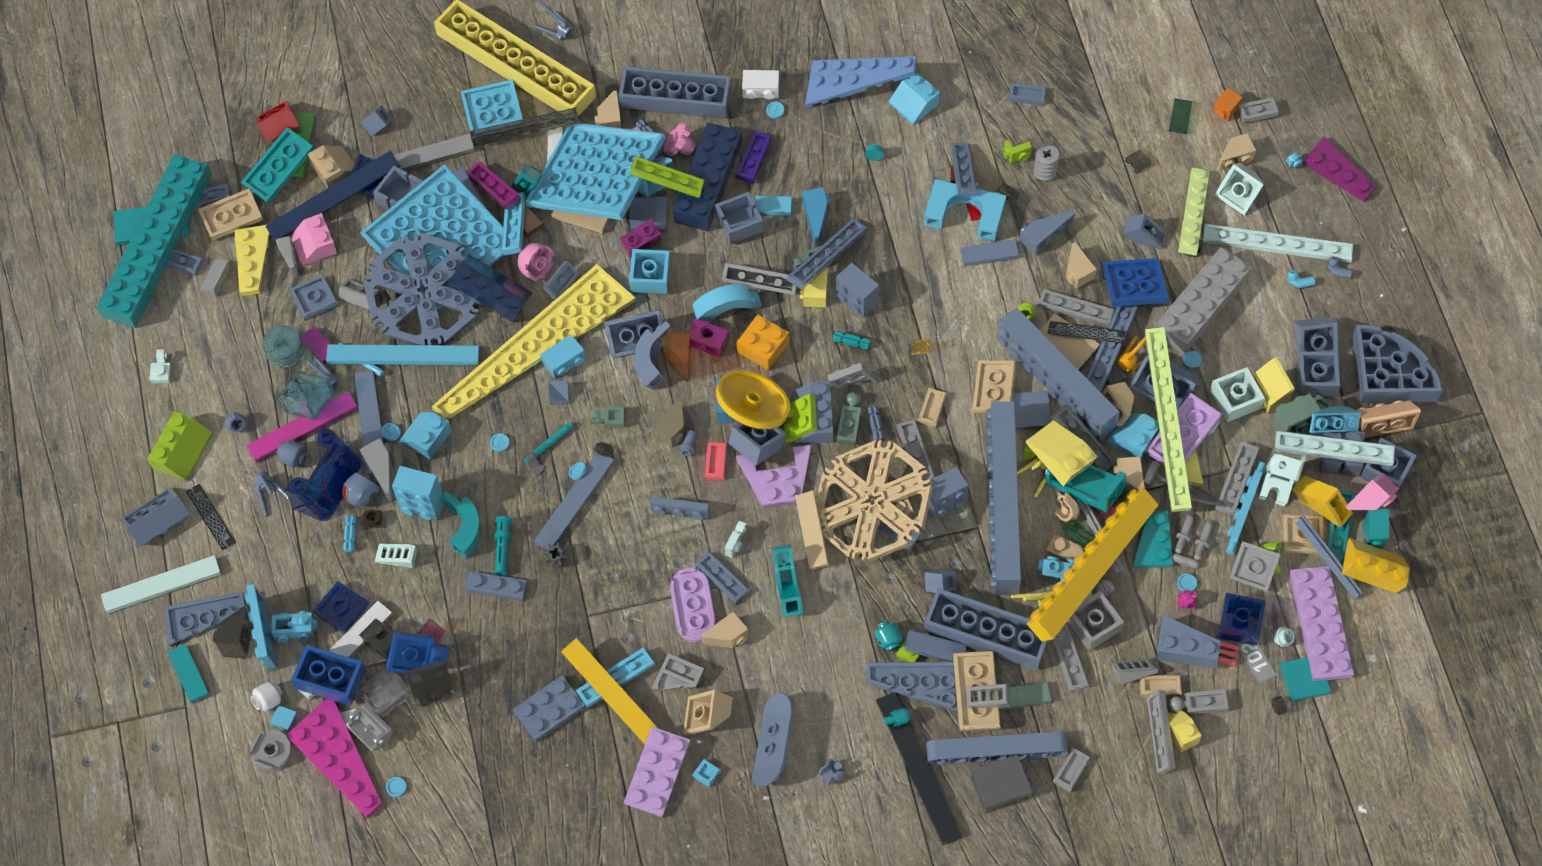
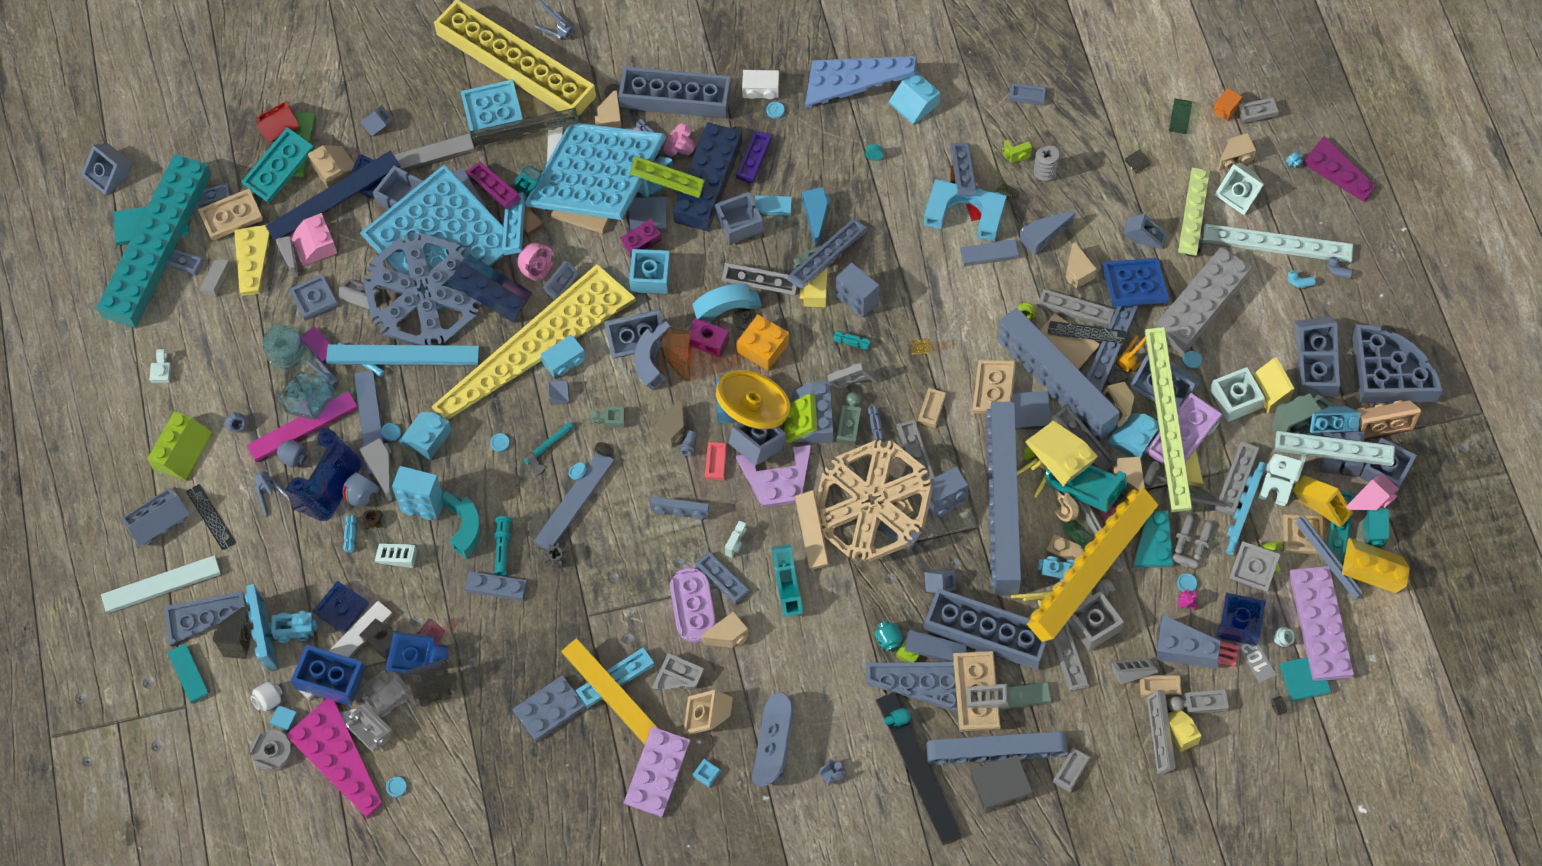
none -> sand blue slope [81,143,133,195]

